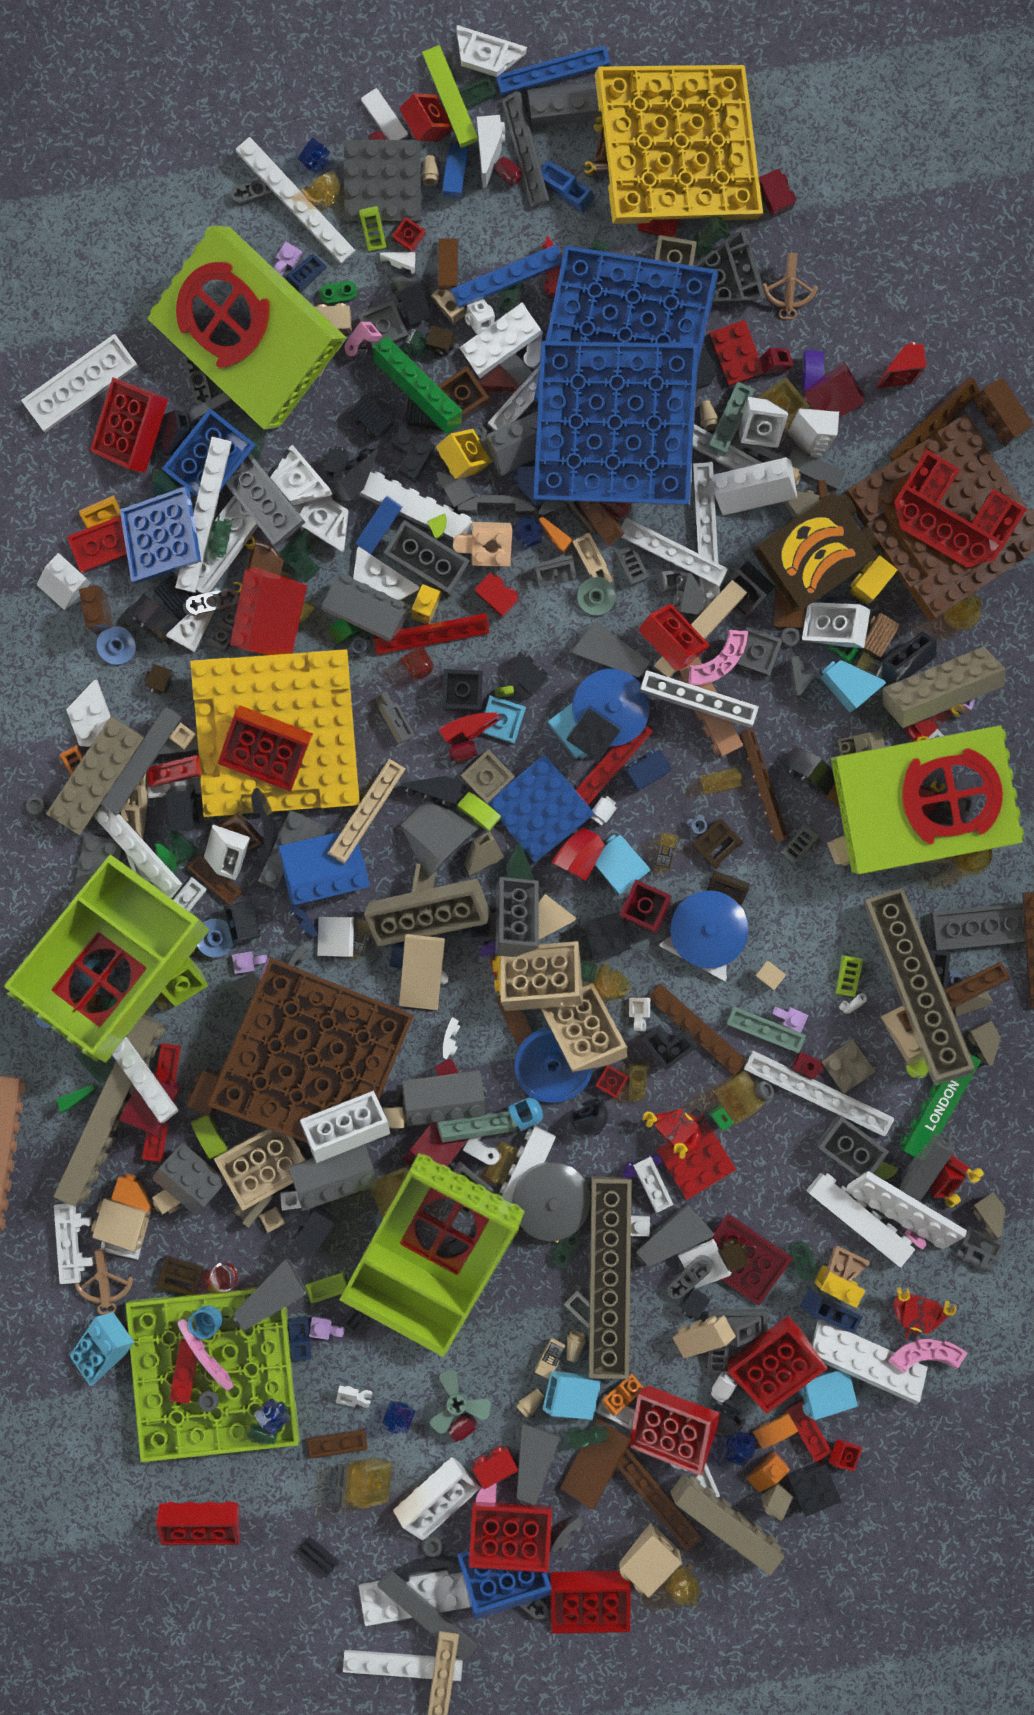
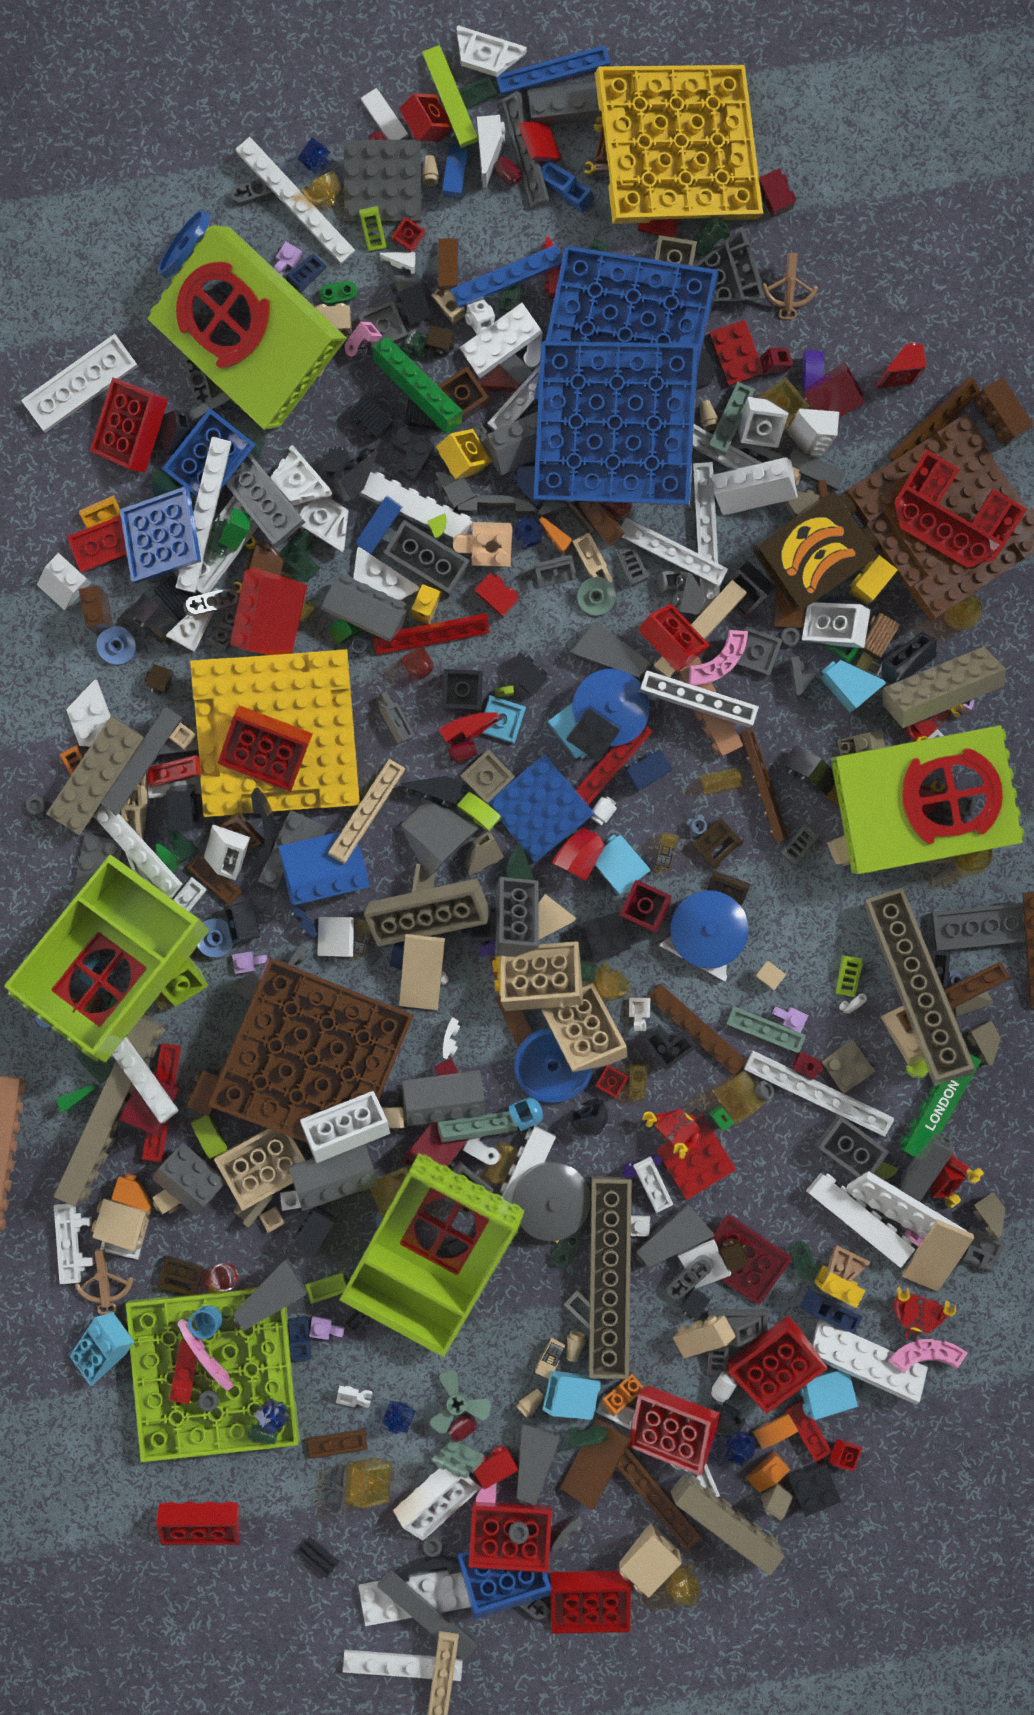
none -> blue dish [158,209,210,278]
none -> green slope [218,507,251,551]
none -> sand green plate [432,1439,484,1479]
none -> dark grey tile [509,1521,529,1544]
none -> red tile [518,121,562,162]
none -> tan tile [902,1219,974,1292]

